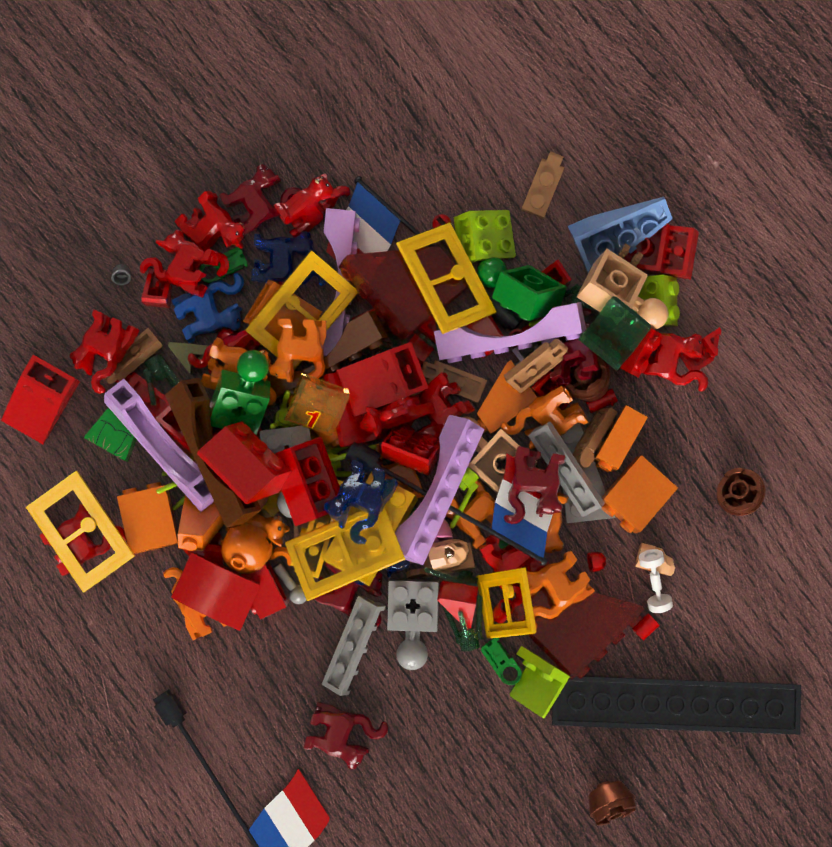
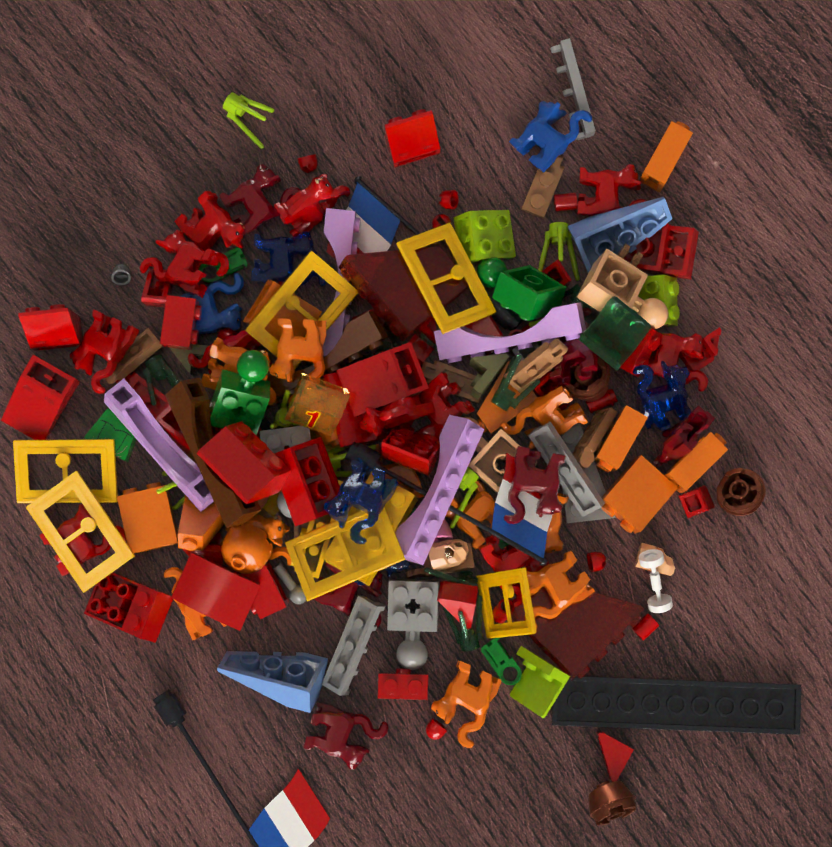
none -> yellow door [13,439,118,503]
none -> red slope [18,304,82,351]
none -> red slope [84,572,173,643]
none -> red brick [160,295,202,350]
none -> medium blue wedge [217,651,328,713]
none -> lime plant [223,92,274,149]
none -> red hinge [297,154,318,173]
none -> red brick [378,668,428,700]
none -> red slope [384,109,440,168]
none -> red hinge [426,718,448,740]
none -> orange animal [431,661,502,748]
none -> red hinge [438,190,459,209]
none -> olive slope [469,354,510,400]
none -> clear green plant [491,354,540,411]
none -> blue animal [509,101,592,173]
none -> lime plant [538,222,580,281]
none -> light grey hinge [550,38,596,140]
none -> red hinge [554,192,578,211]
none -> red animal [577,164,647,216]
none -> red slope [596,731,634,782]
none -> clear blue animal [633,361,691,431]
none -> orange window [639,121,693,193]
none -> dark red animal [652,405,715,469]
none -> orange window [664,432,728,493]
none -> red slope [679,485,715,518]

